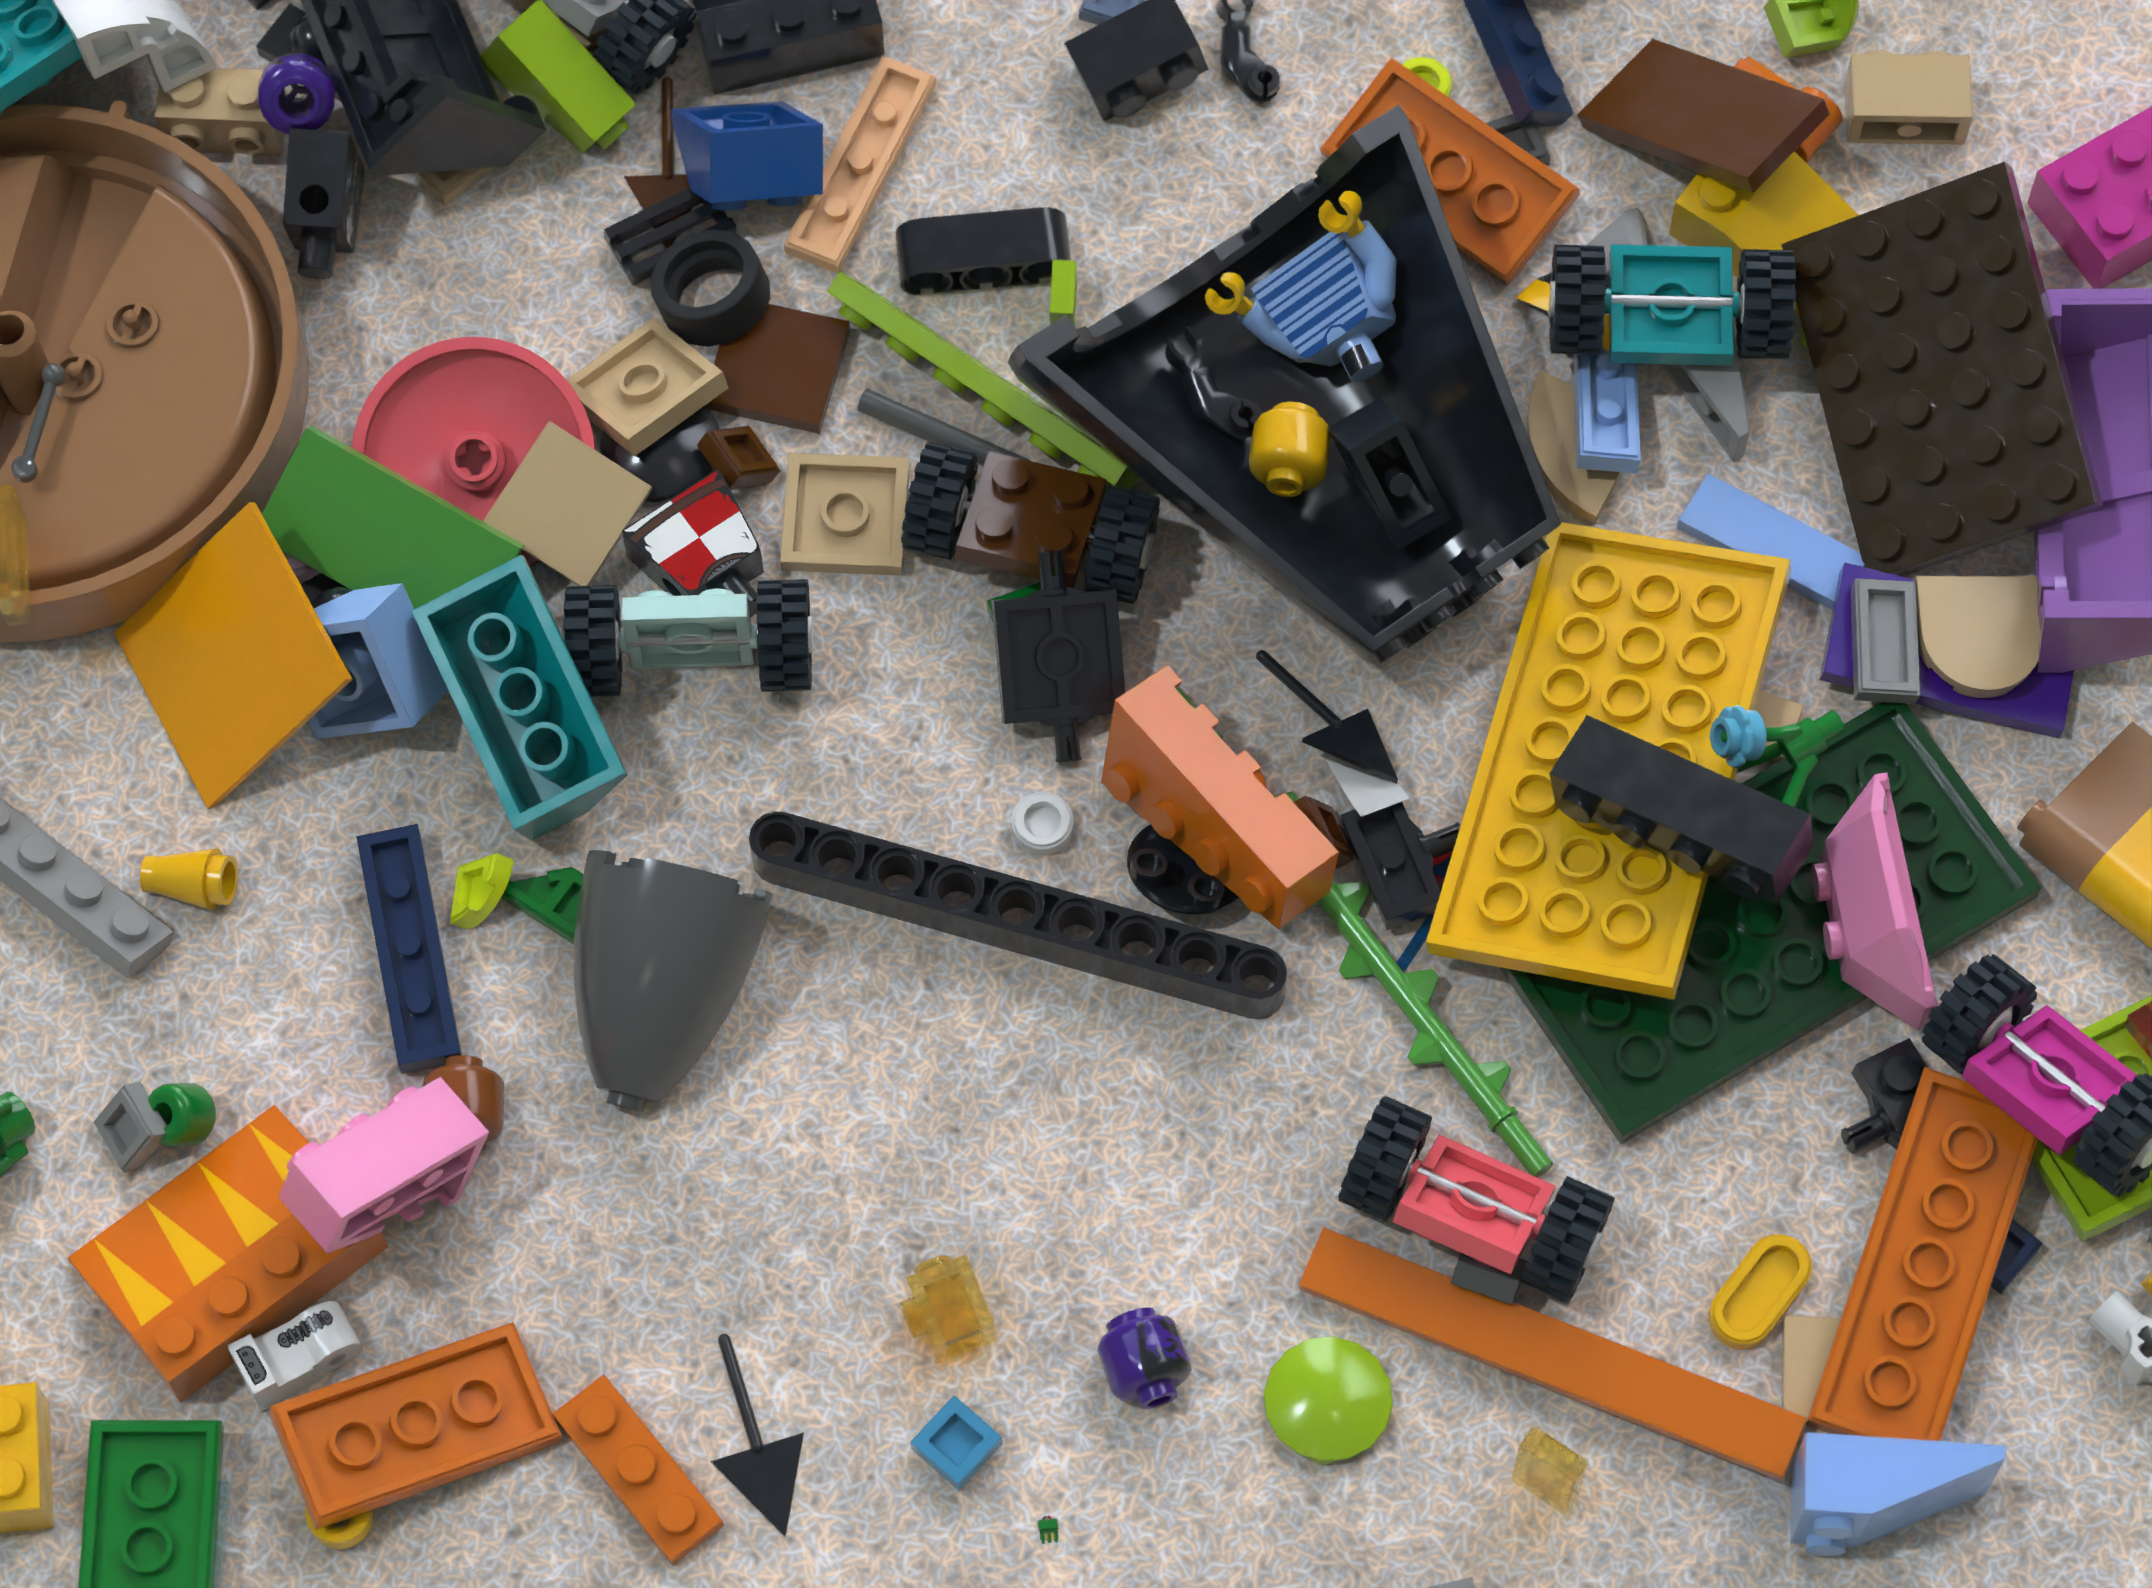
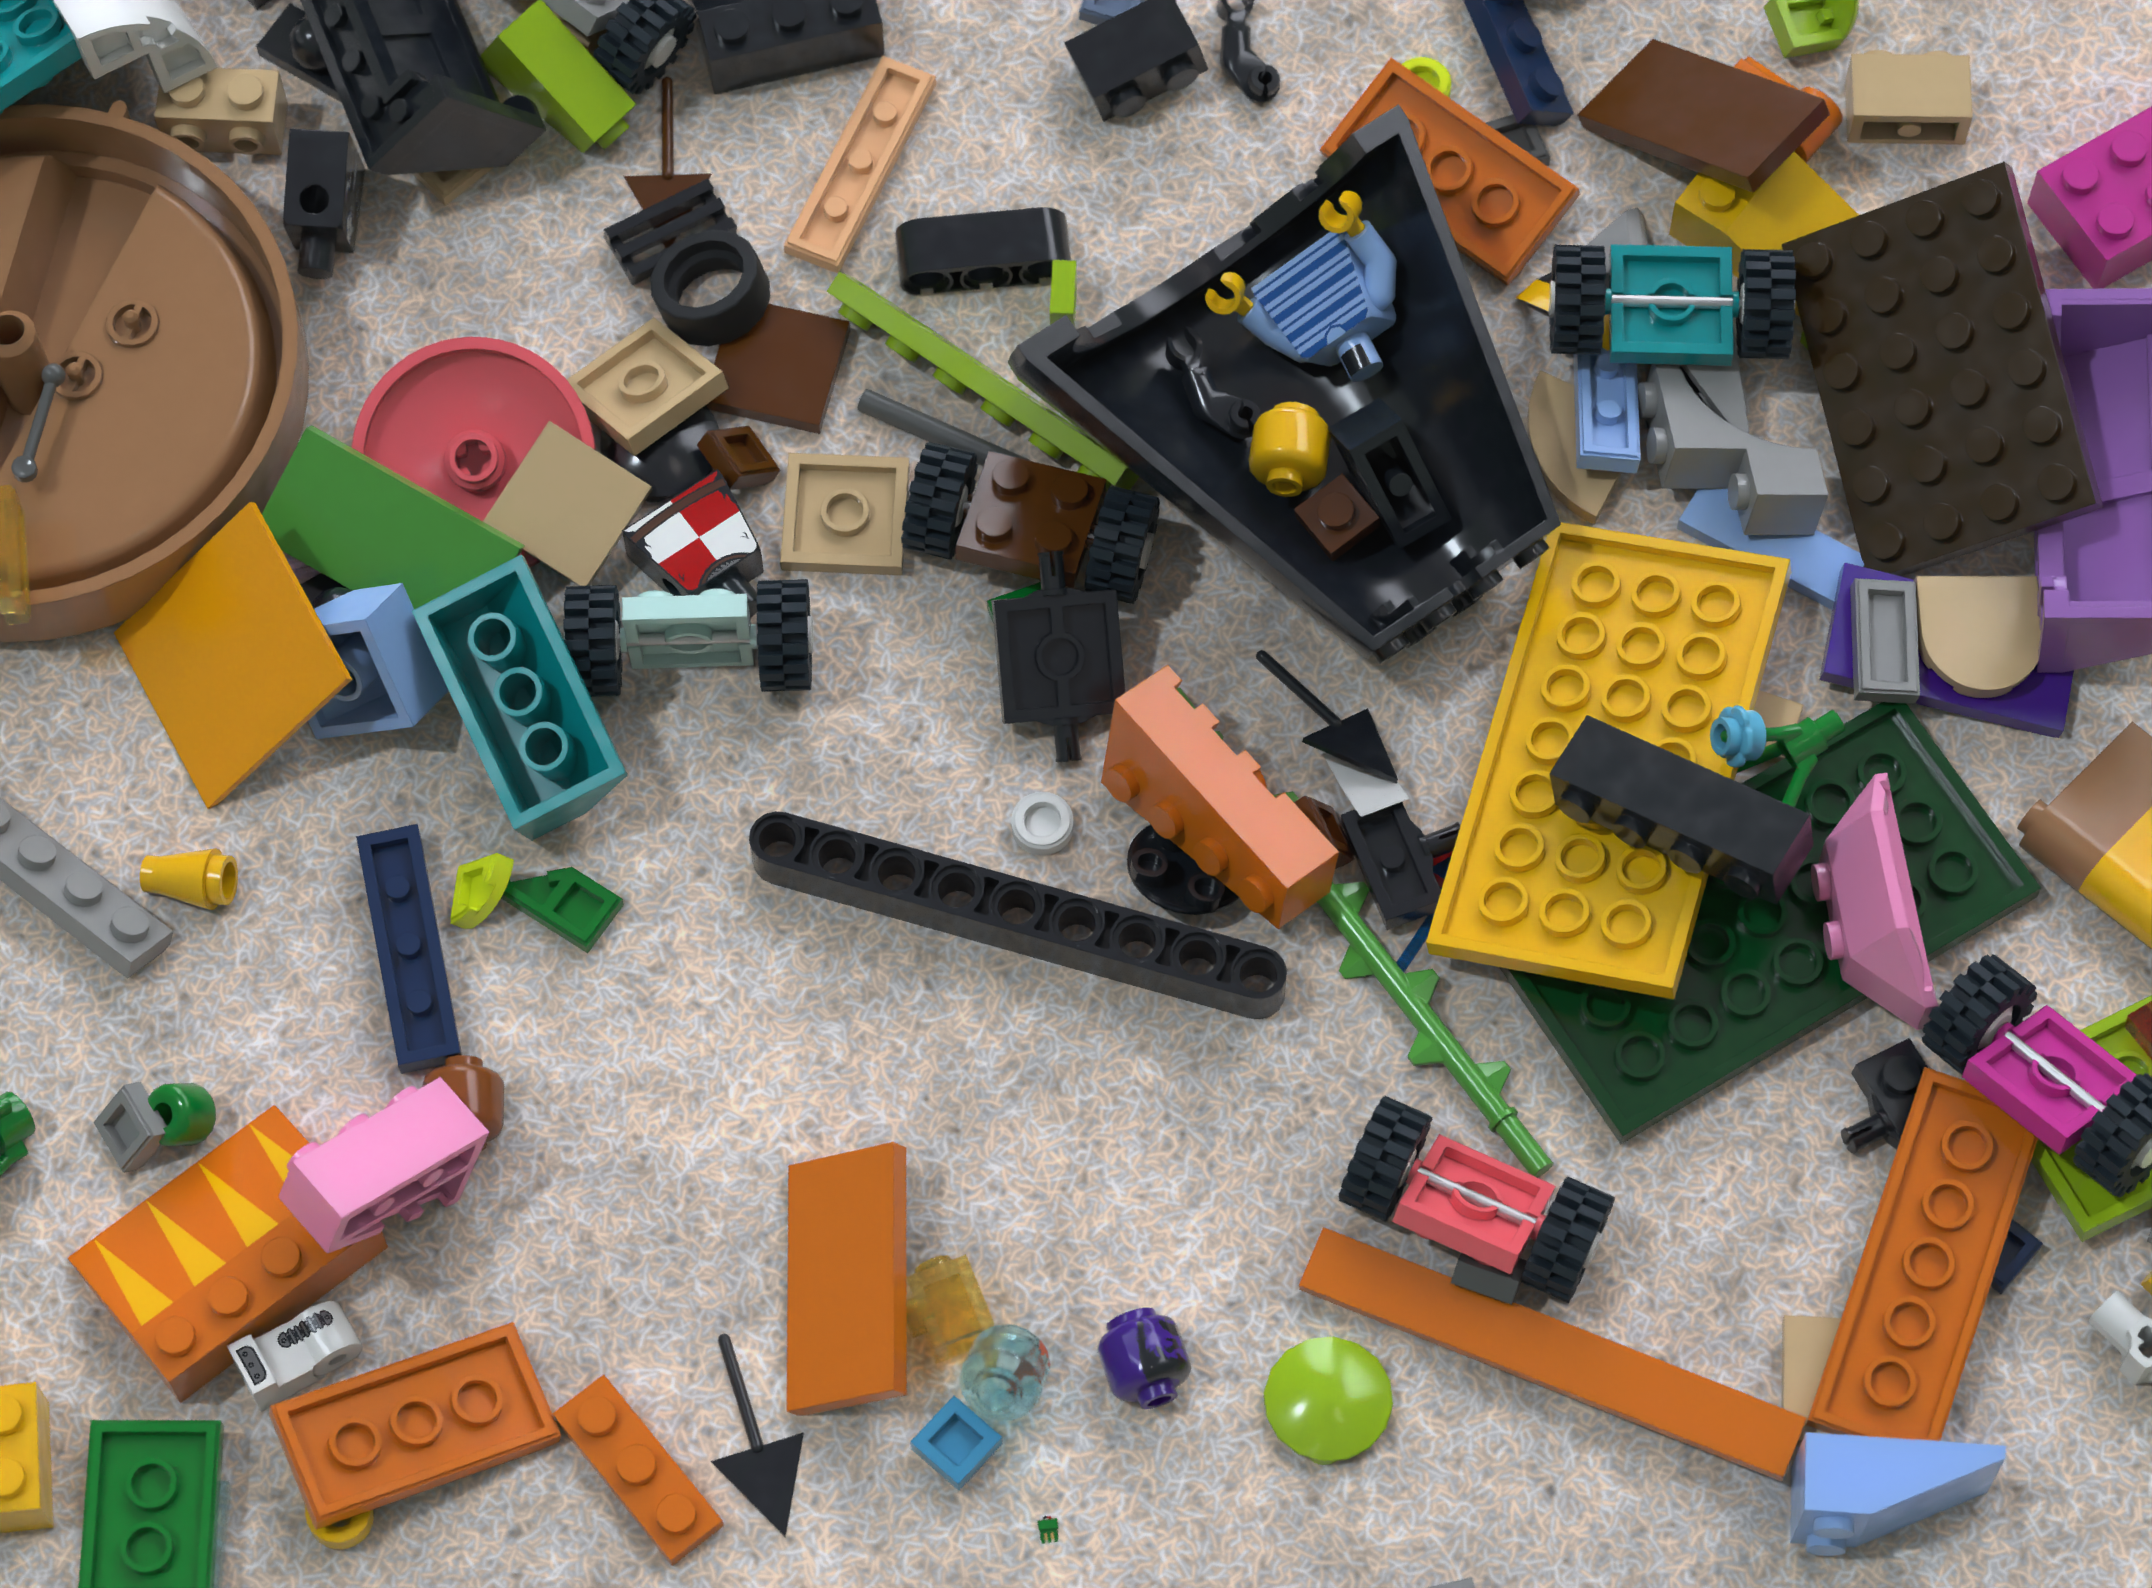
dark purple head [258,52,335,135] -> none
dark grey cylinder [574,850,773,1112] -> none
blue slope [671,101,823,211] -> none
clear yellow tile [1511,1427,1588,1516] -> none
yellow tile [1708,1234,1812,1350] -> none
none -> orange tile [787,1142,907,1416]
none -> clear light blue head [959,1324,1051,1421]
none -> reddish brown plate [1294,473,1381,562]
none -> light grey arch [1638,364,1829,535]

